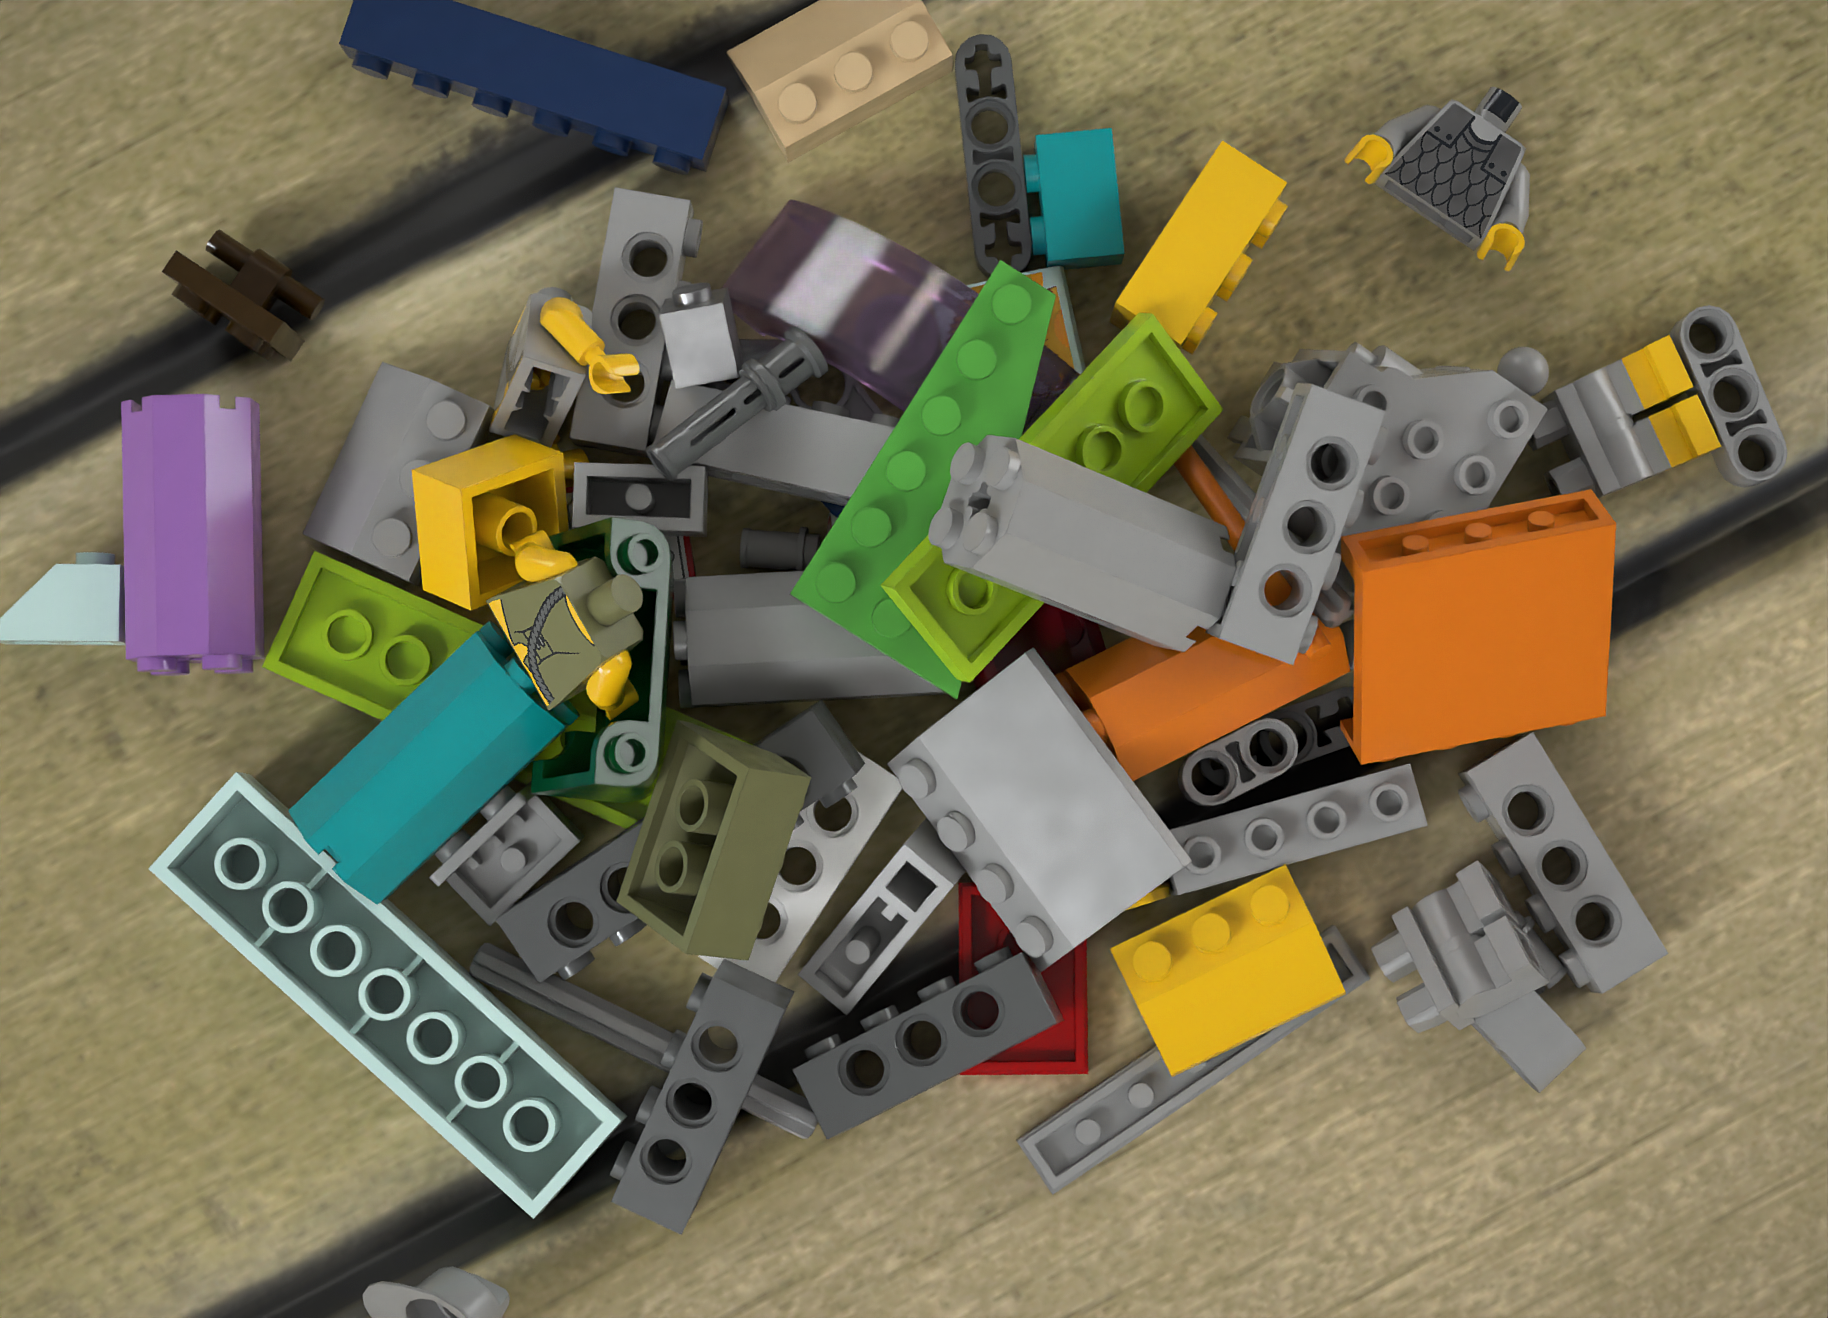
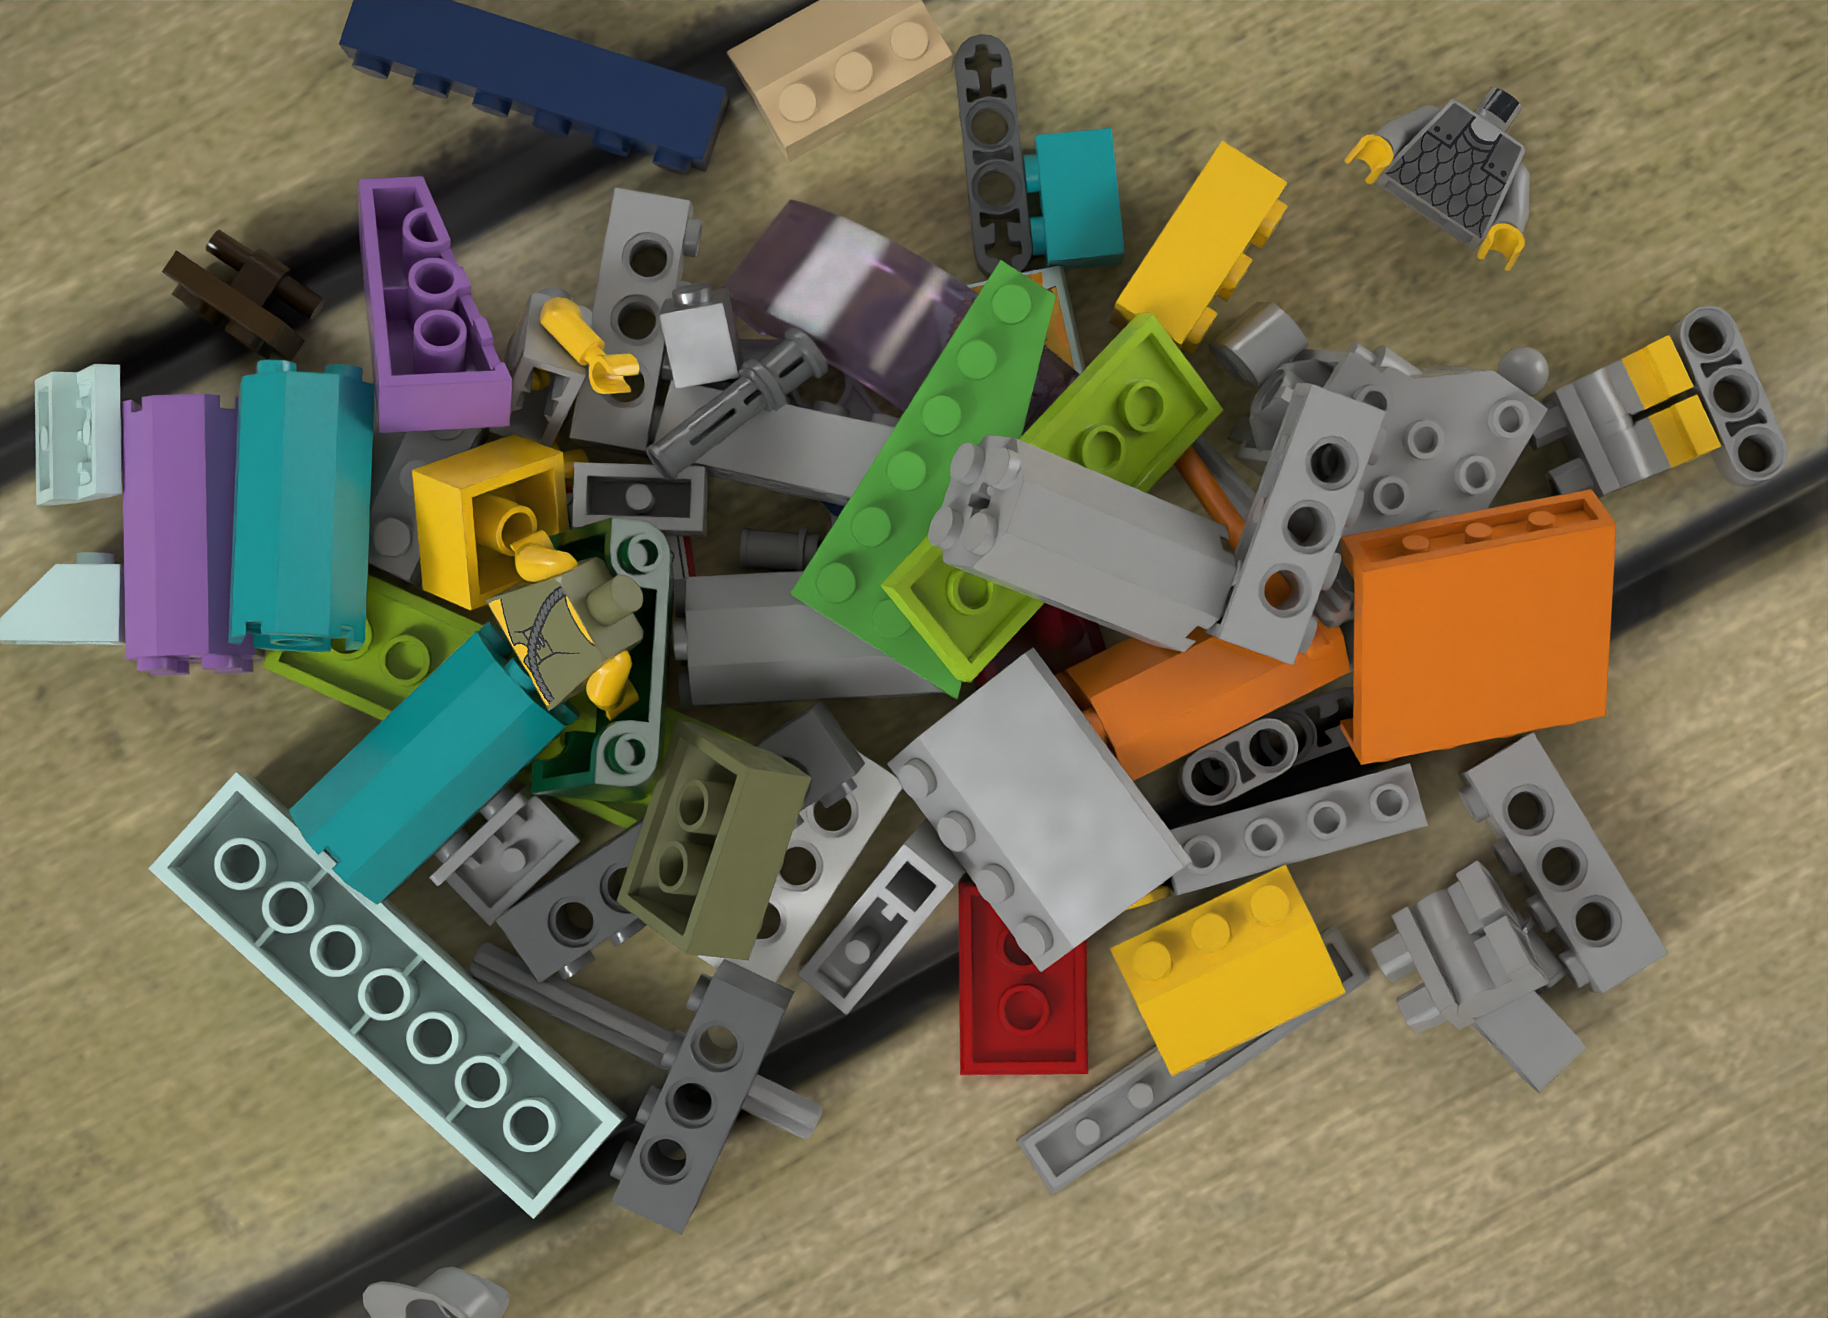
dark grey brick [792,946,1064,1139] -> none
none -> light aqua slope [35,364,122,506]
none -> teal brick [228,360,375,653]
none -> medium lavender wedge [358,176,512,433]
none -> light grey beam [1208,302,1309,388]

